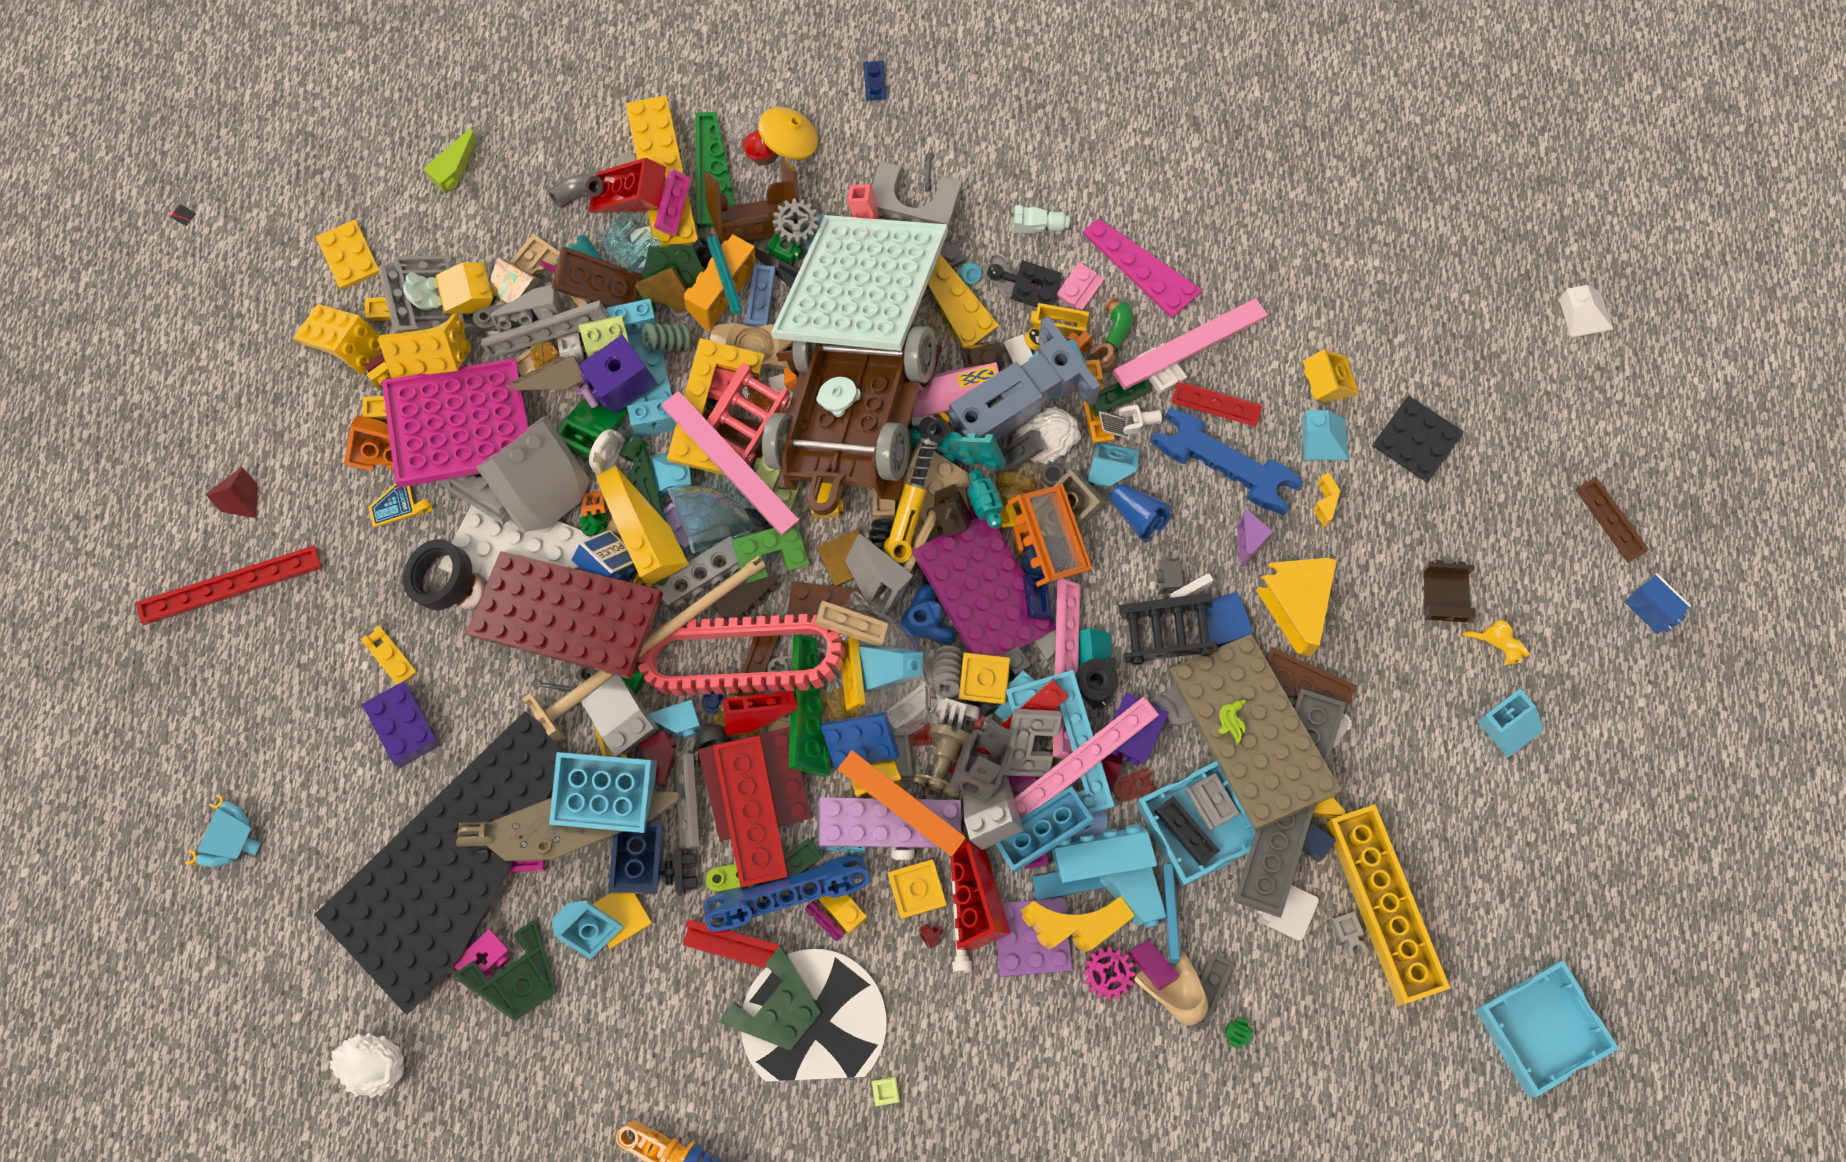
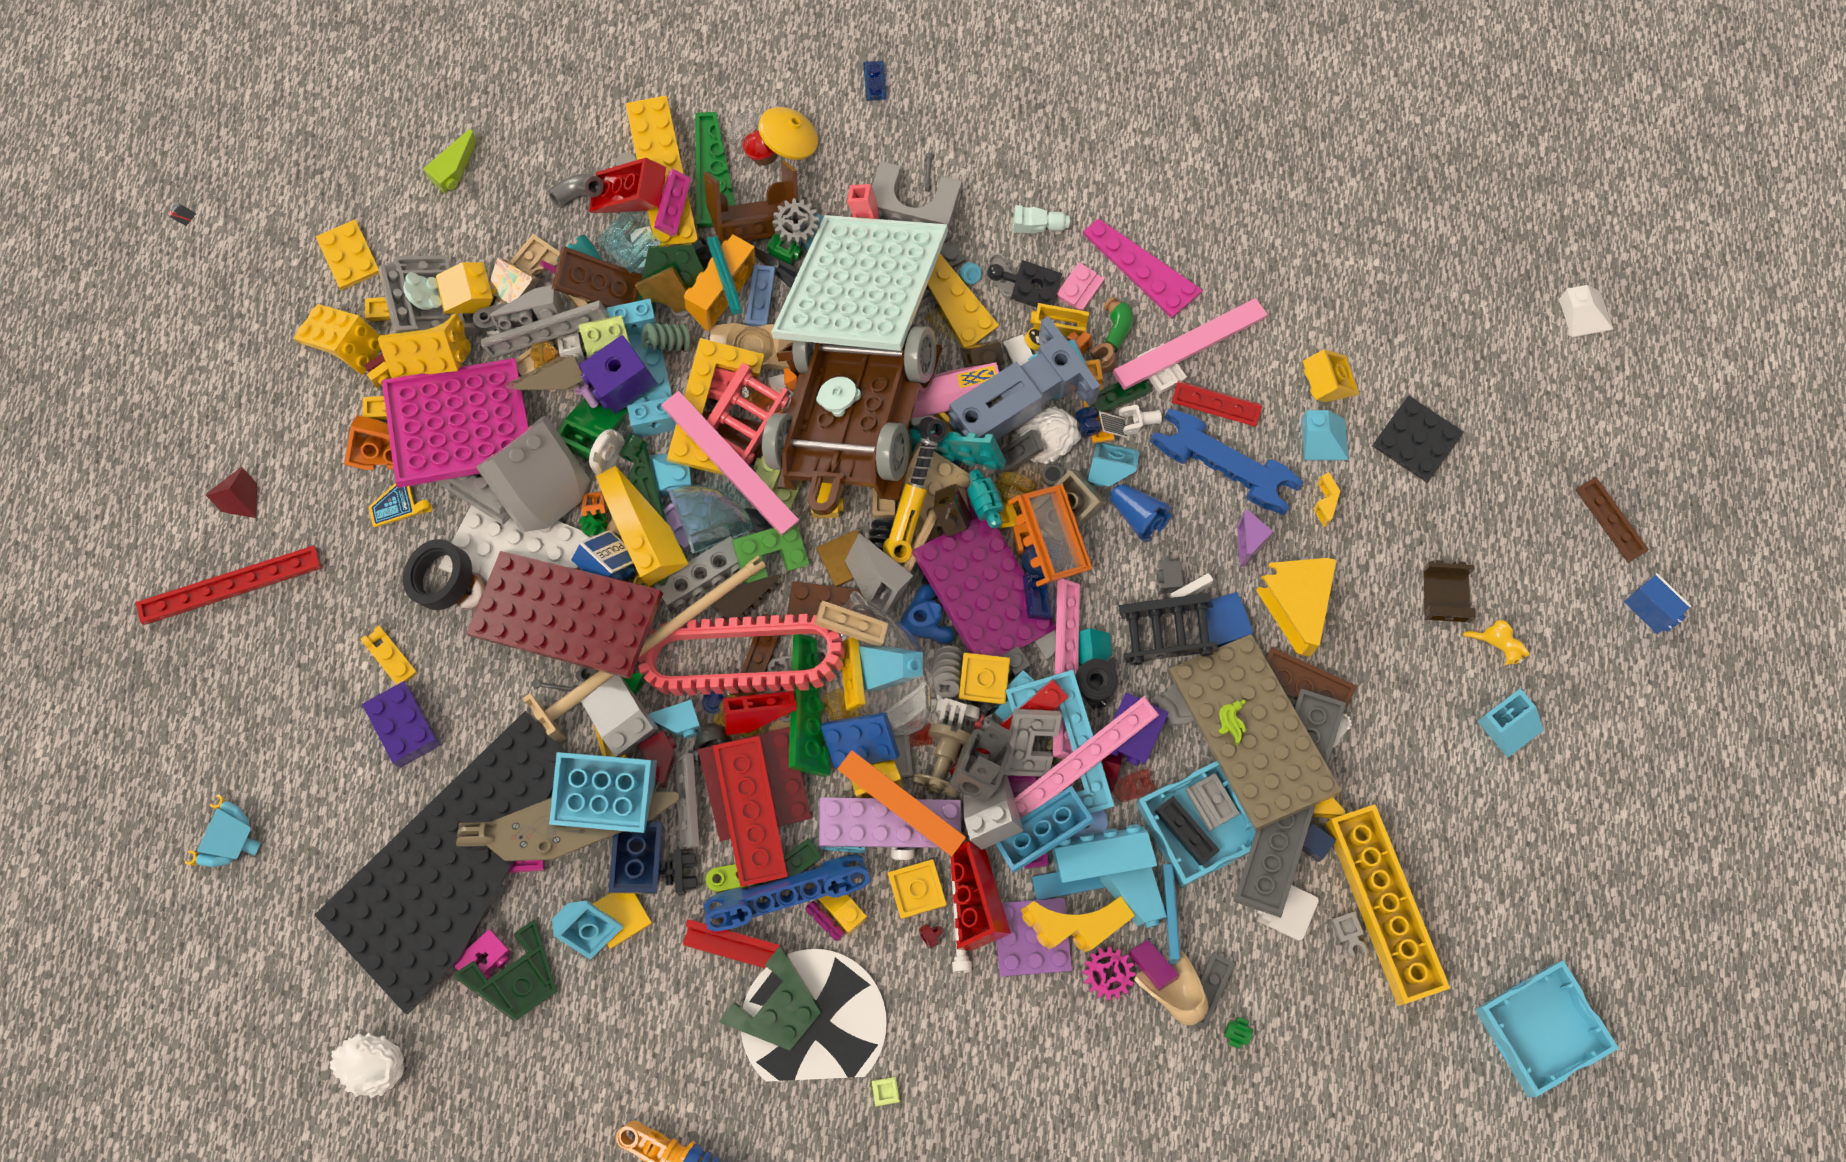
none -> clear blue wheel [1076,407,1102,437]

